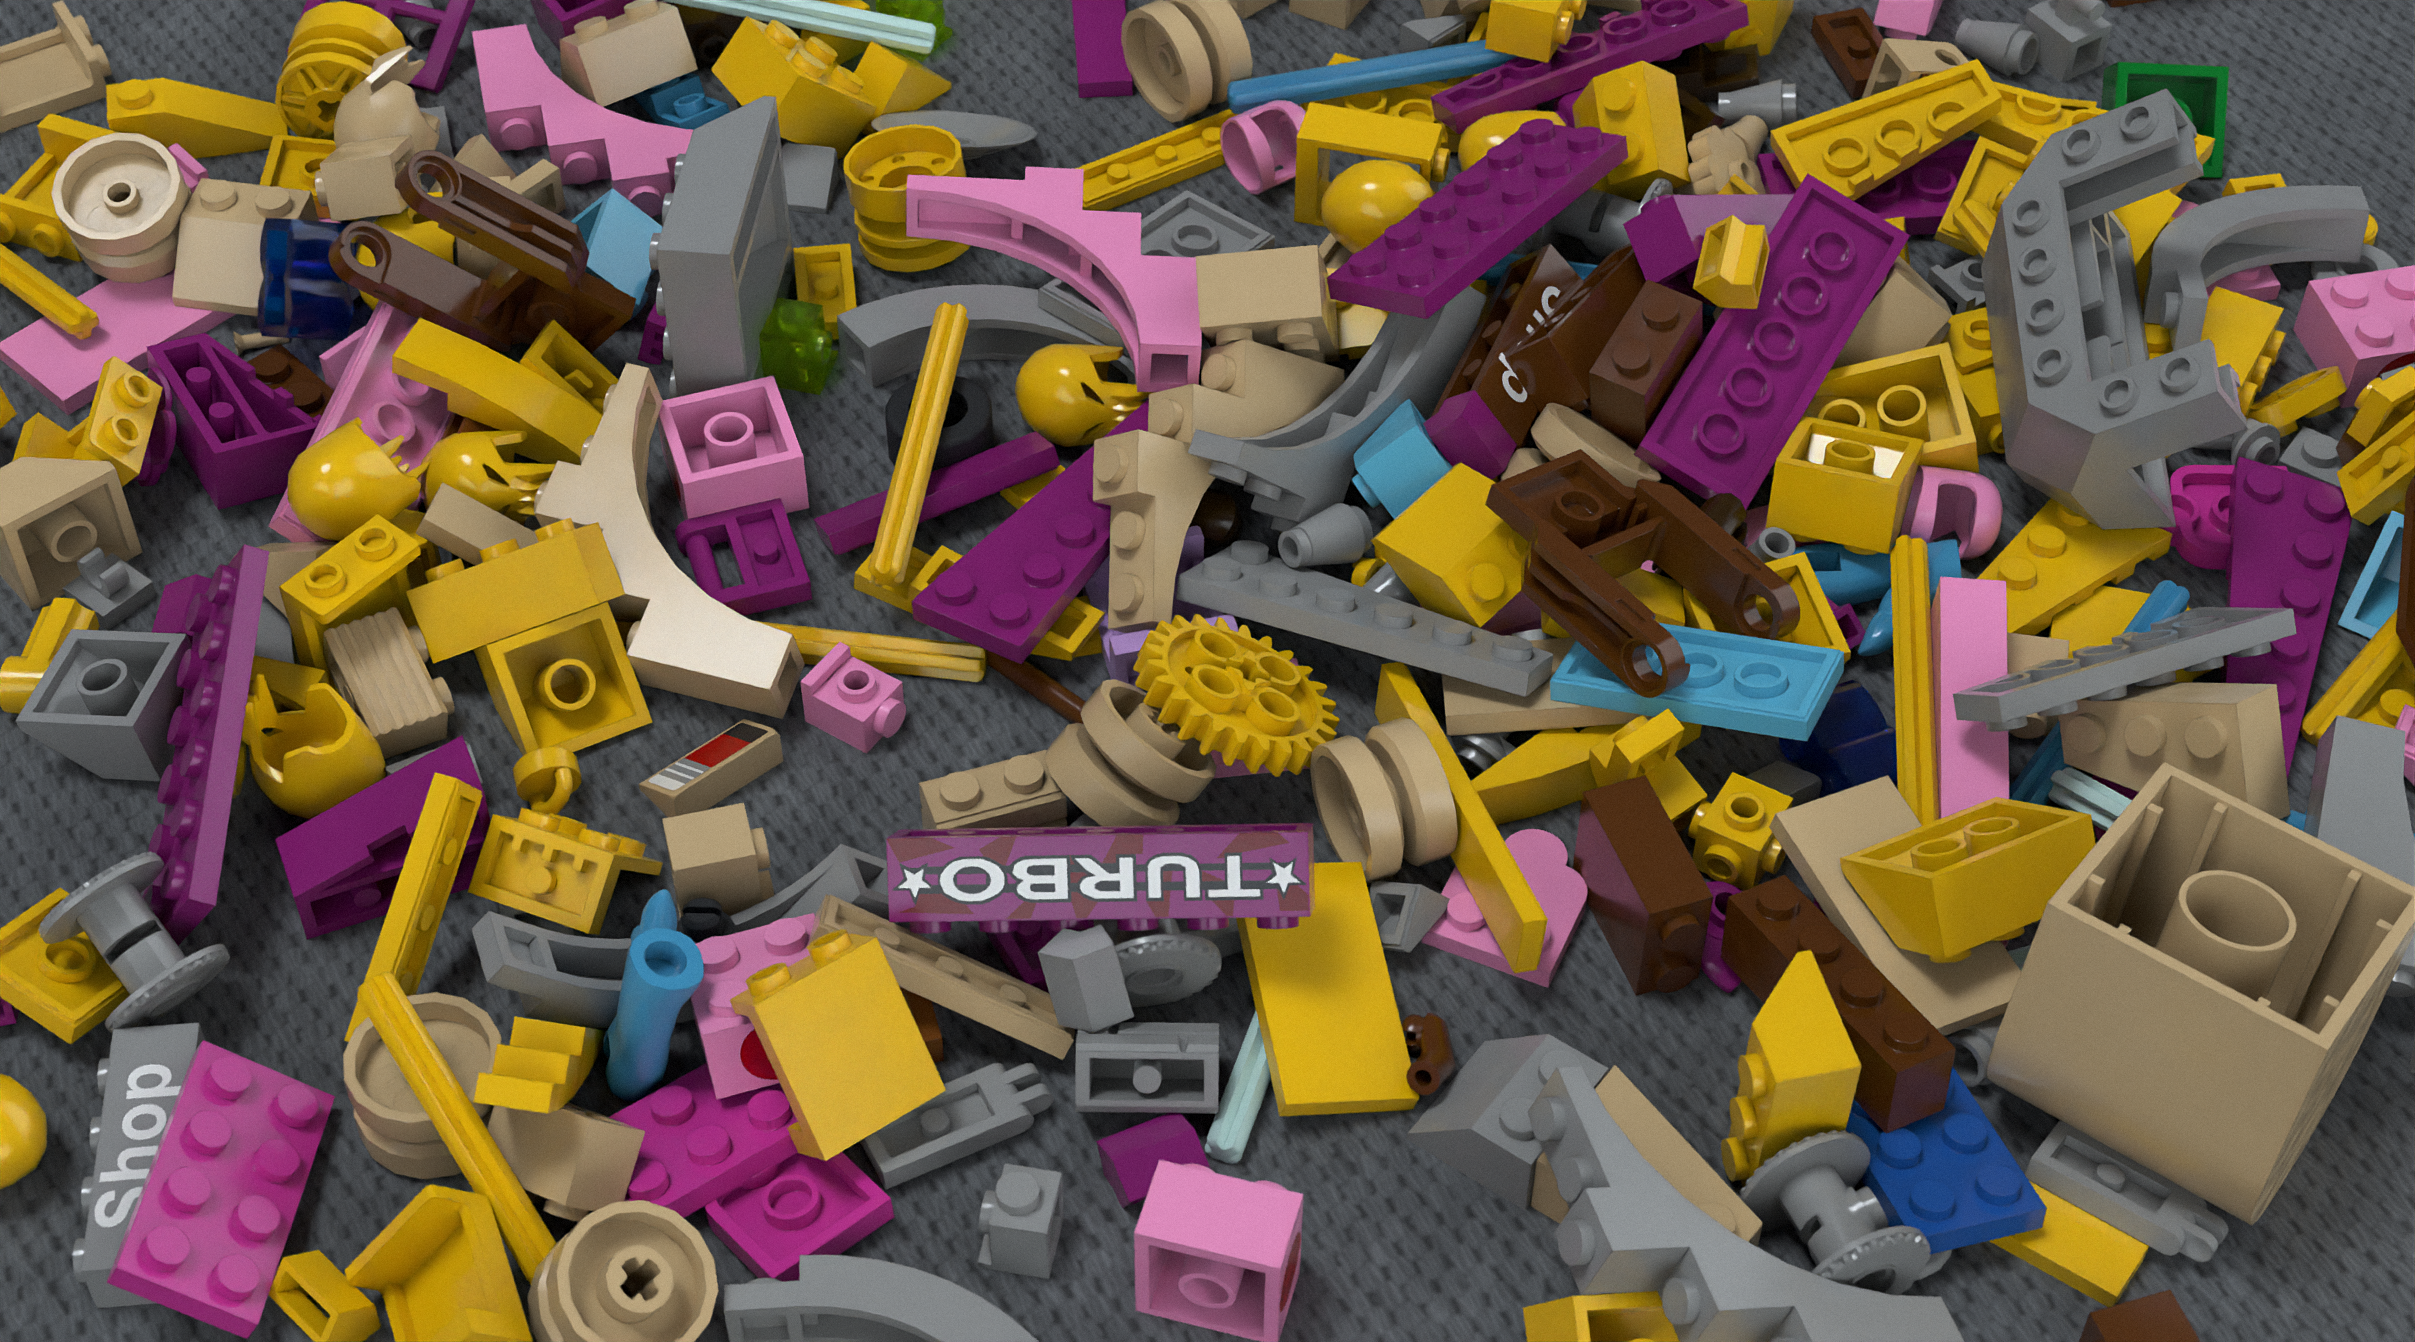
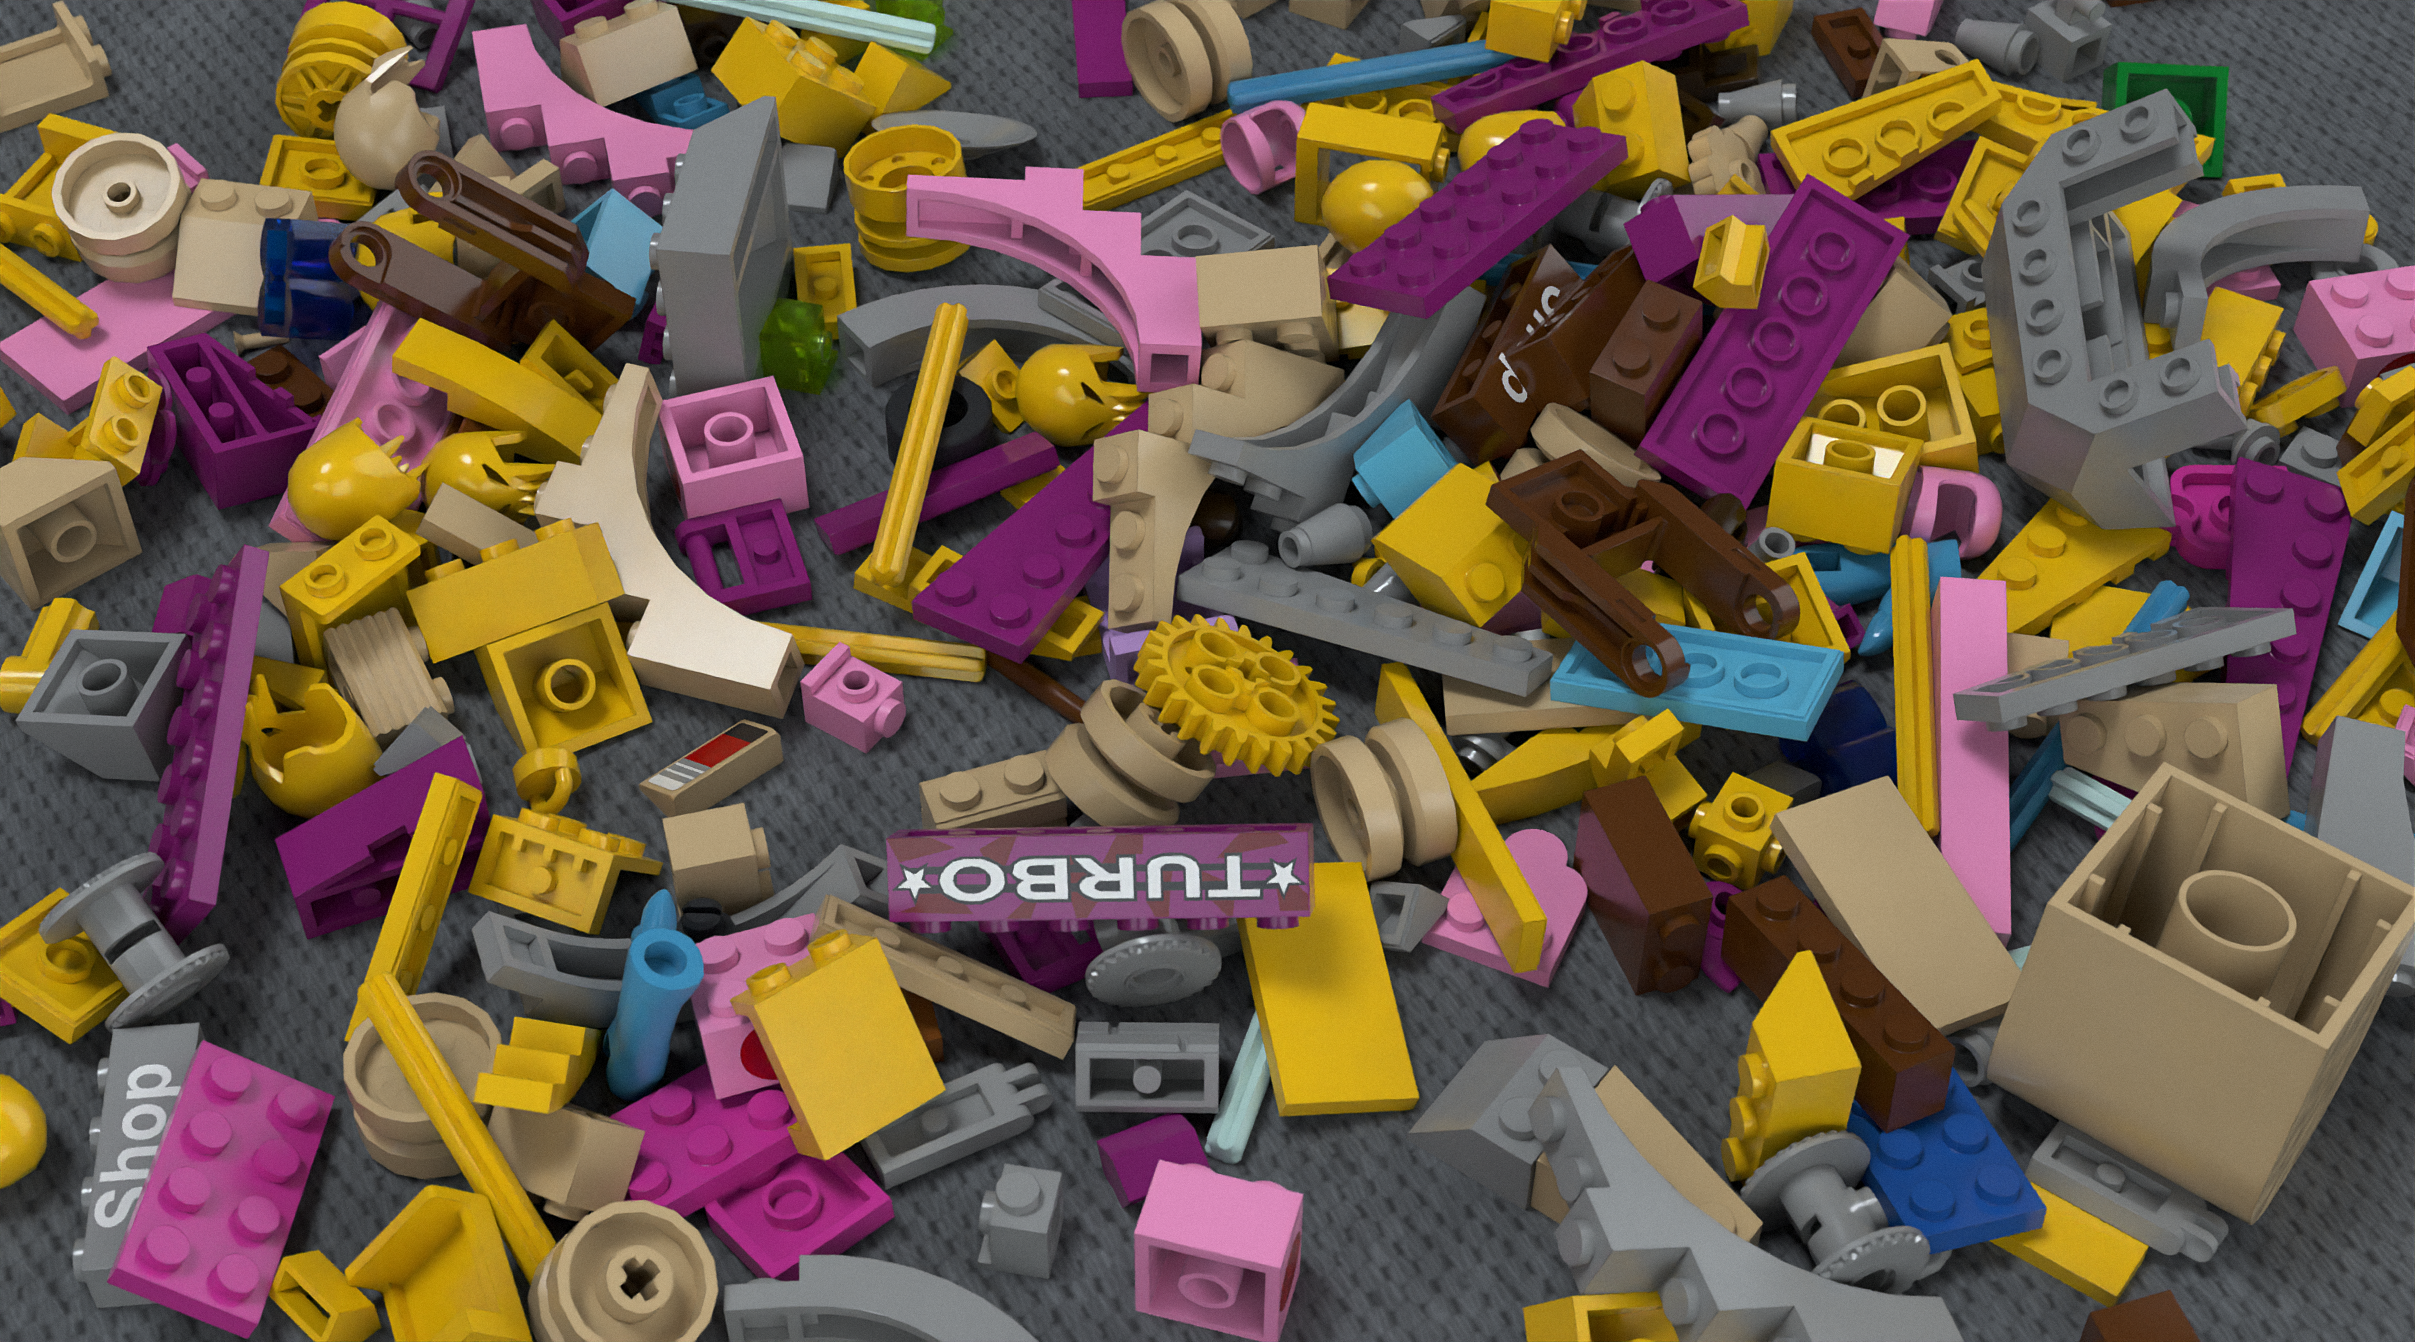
light grey tile [63,547,157,631] -> none
yellow slope [106,78,289,159] -> none
tan brick [315,135,422,222] -> none
light grey piece [1038,924,1134,1032] -> none
reddish brown arm [1402,1012,1456,1095] -> none
magenta piece [1423,390,1517,480] -> none
yellow slope [1840,797,2096,963] -> none
none -> light grey slope [373,706,466,776]
none -> yellow bracket [956,339,1024,433]

